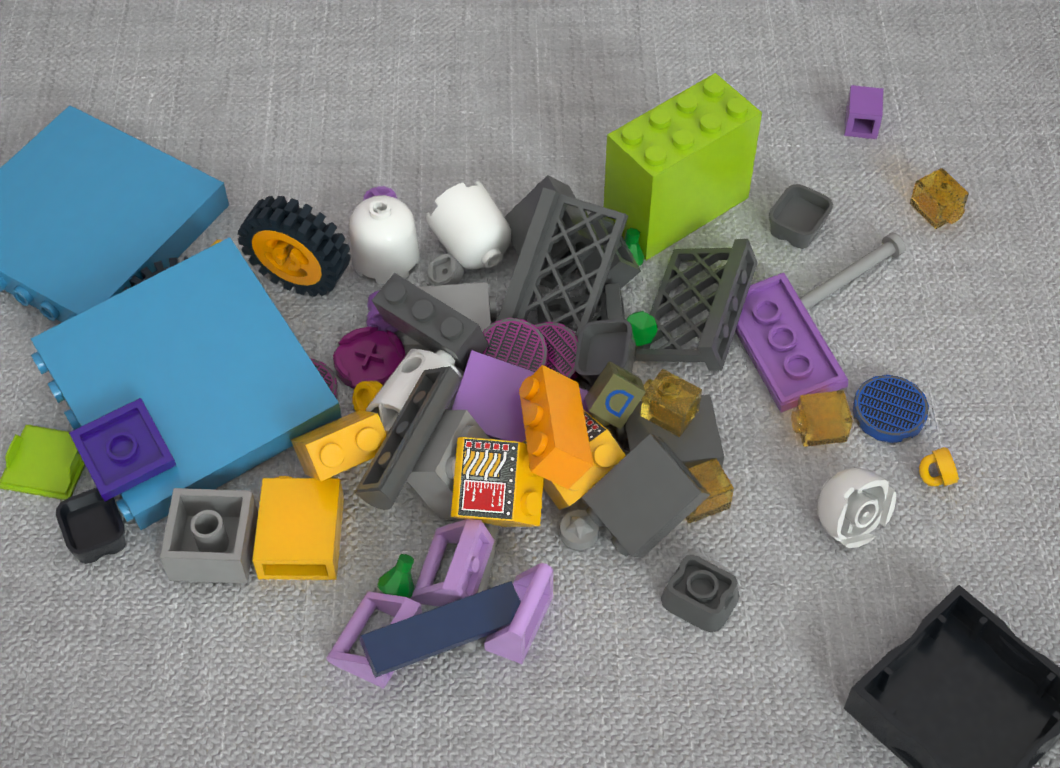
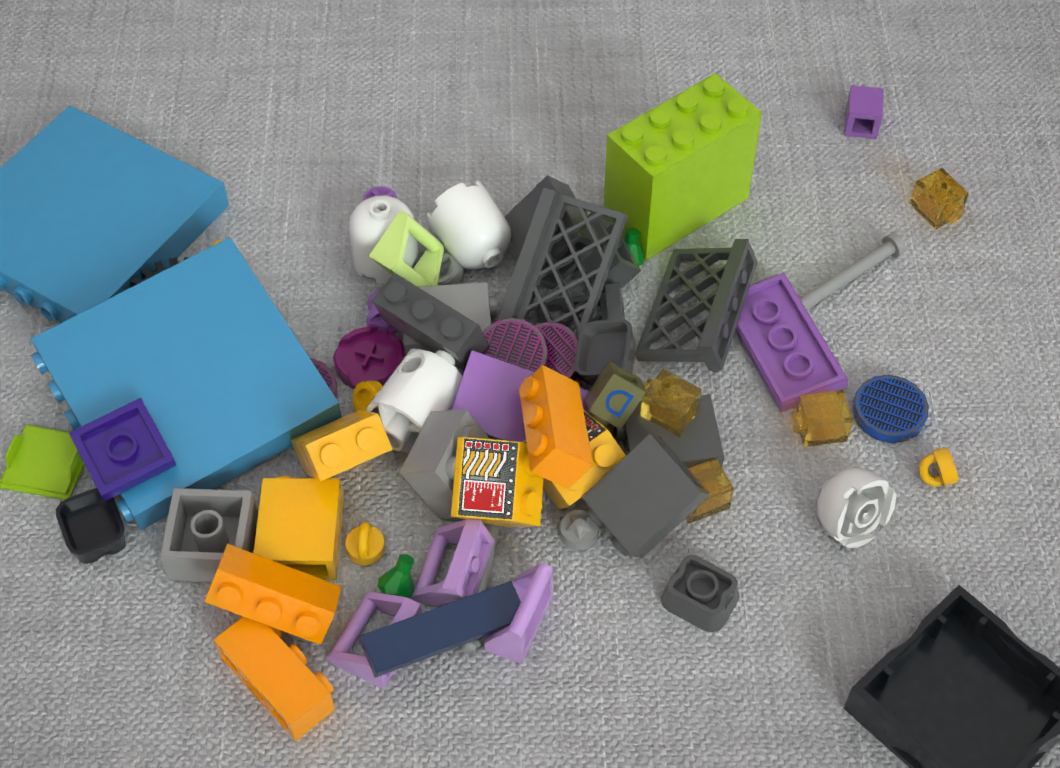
black wheel [238,196,351,297] -> none
dark grey brick [355,366,461,510] -> none
green rock [626,311,658,346] -> none
dark grey piece [769,184,833,249] -> none
none -> light orange brick [204,544,341,645]
none -> light orange brick [213,616,335,741]
none -> yellow tile [345,521,385,566]
none -> yellowish green tile [369,211,444,287]

